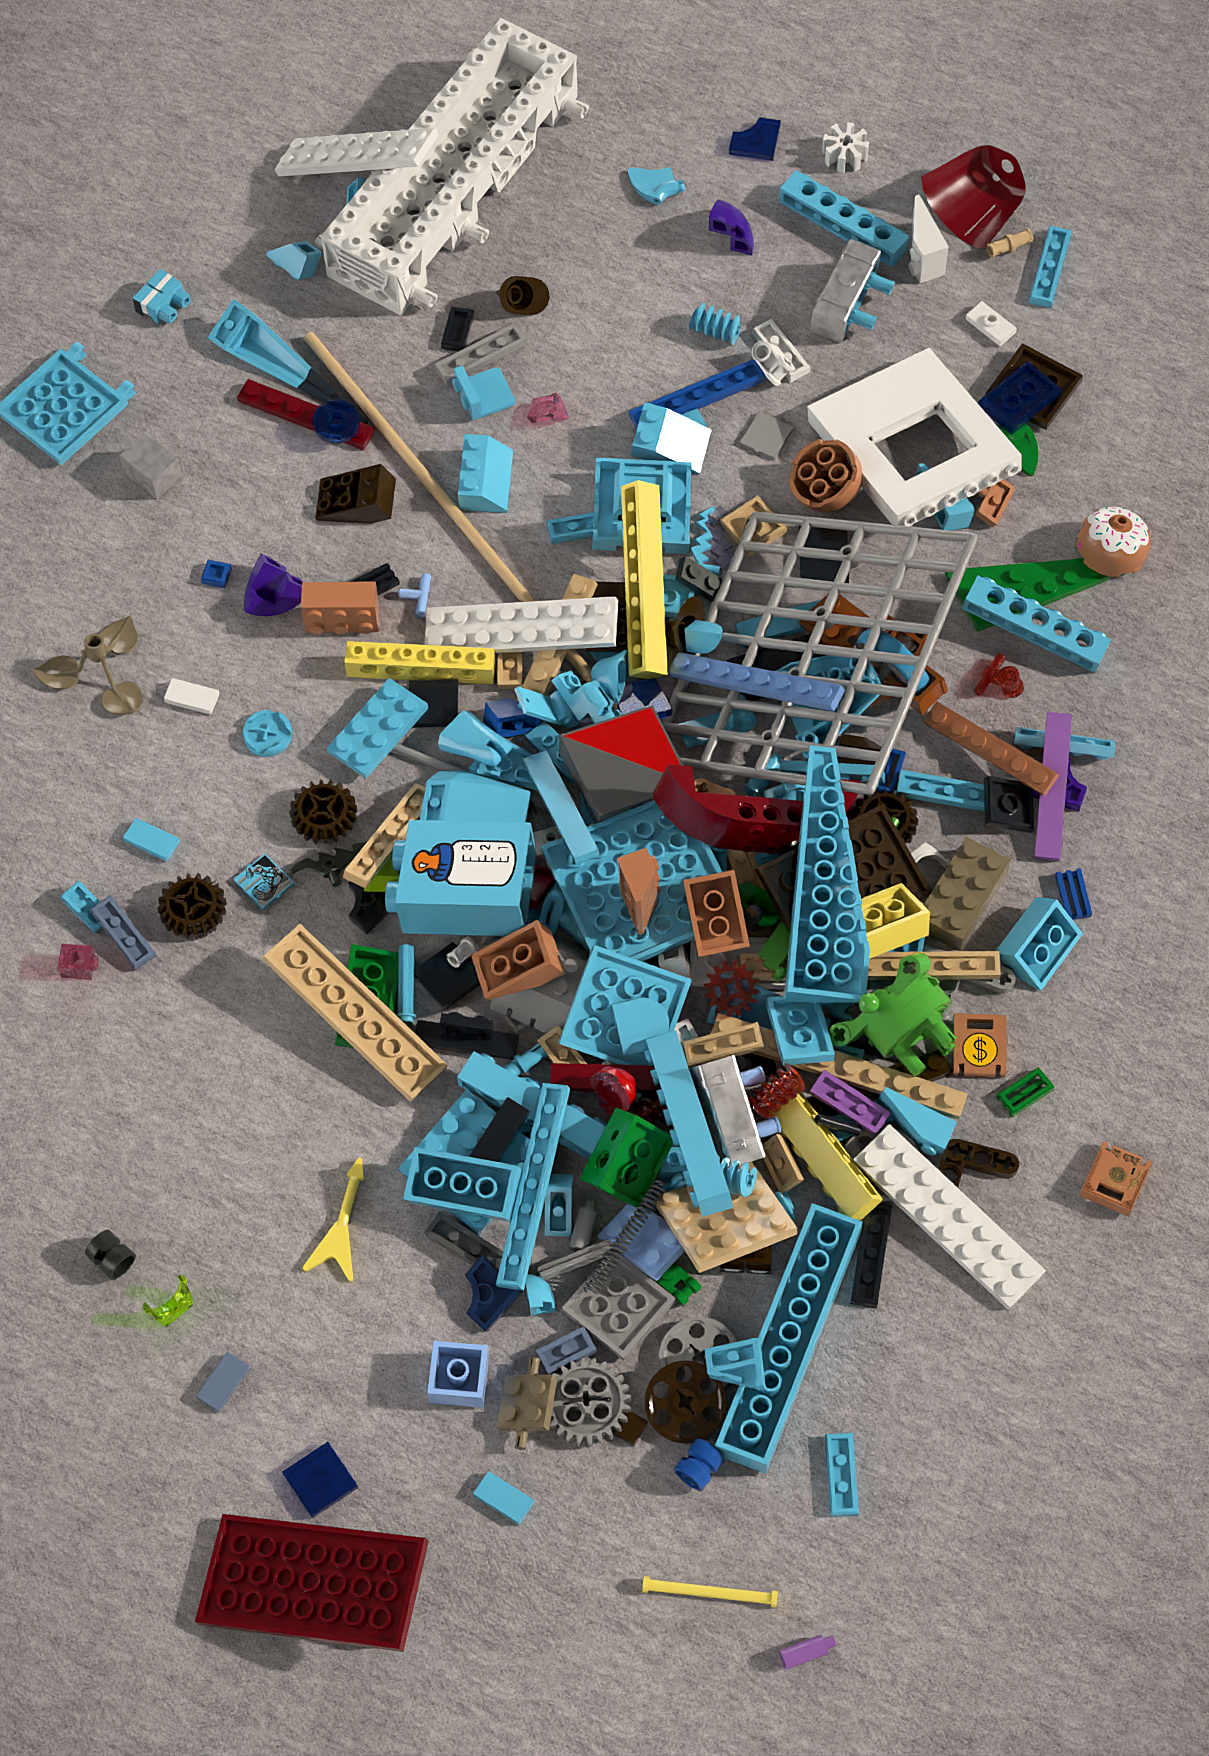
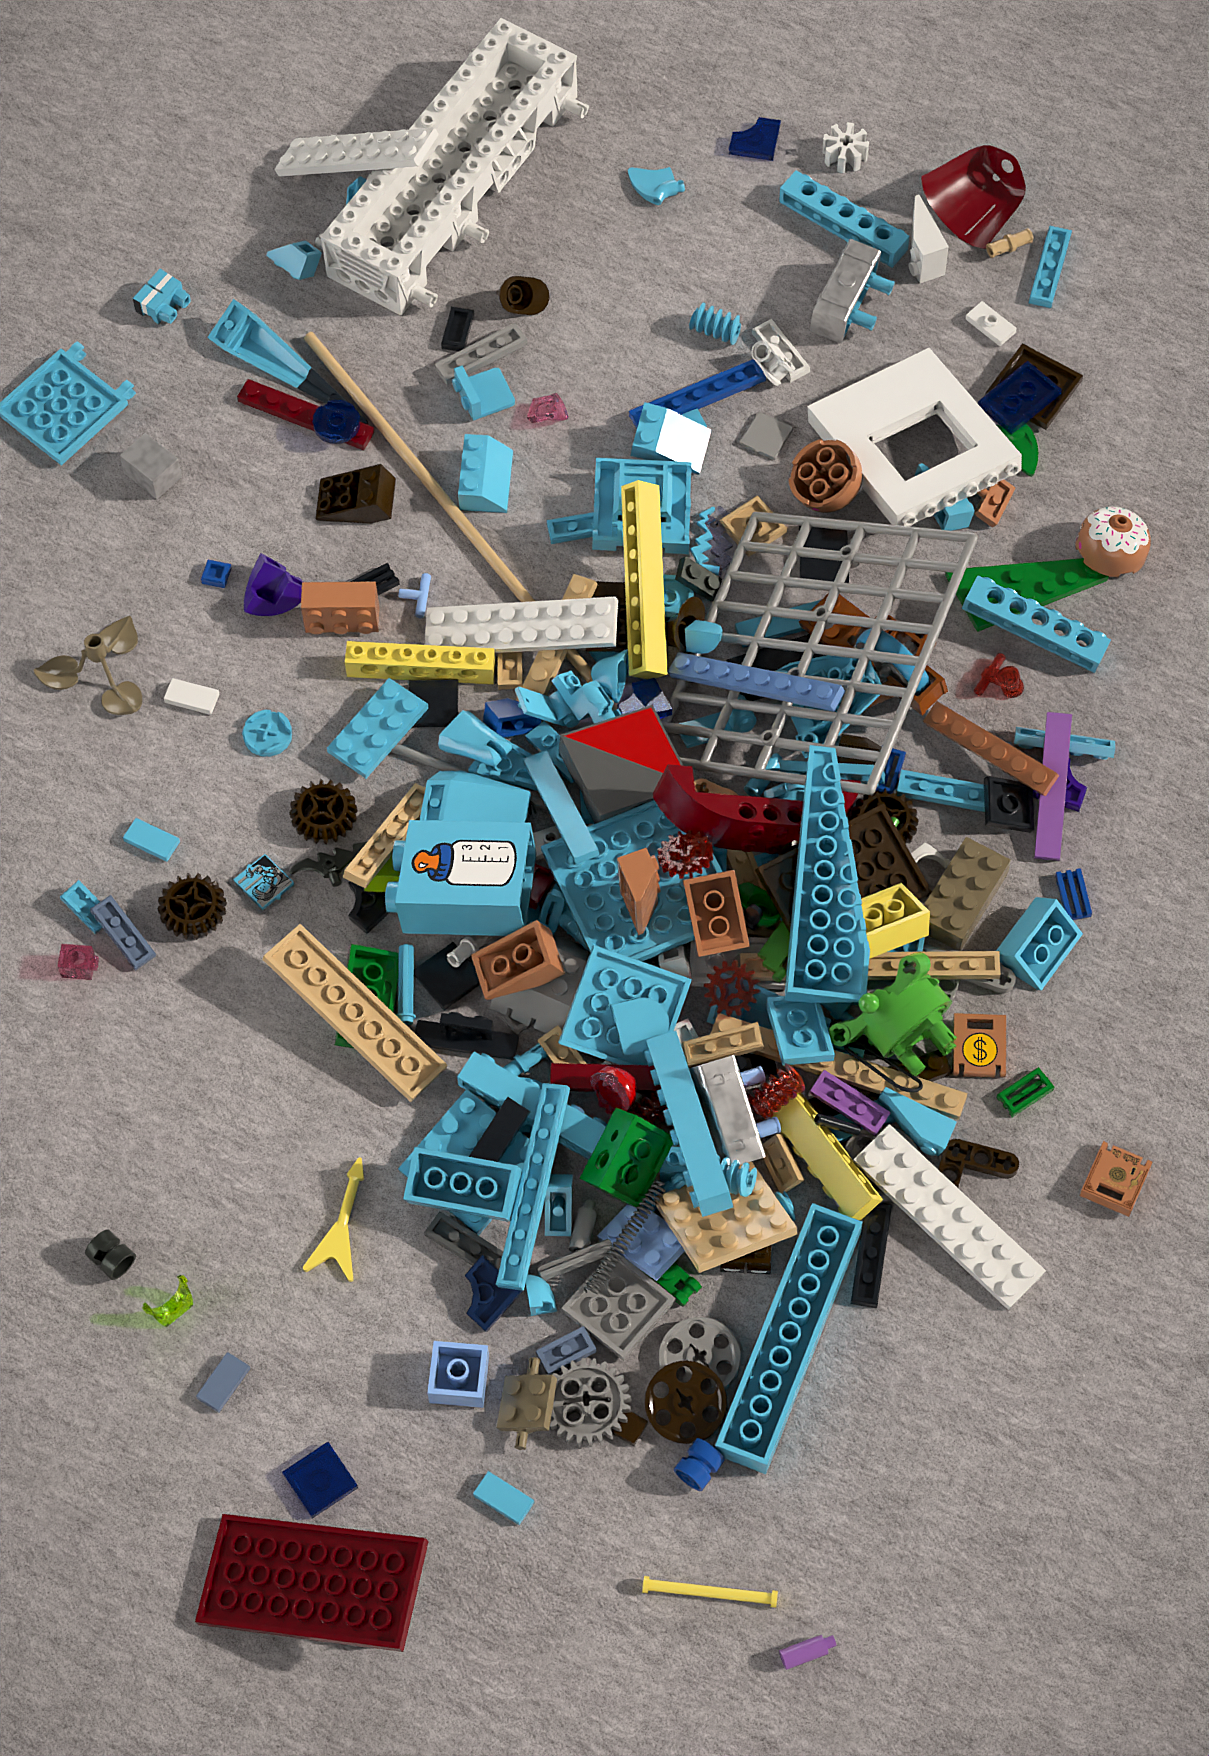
medium azure wing [705,1338,766,1390] -> none
dark purple brick [708,199,754,255] -> none
medium azure tile [825,1433,859,1517] -> none
none -> clear red gear [657,830,714,879]
none -> black piece [844,1041,923,1092]

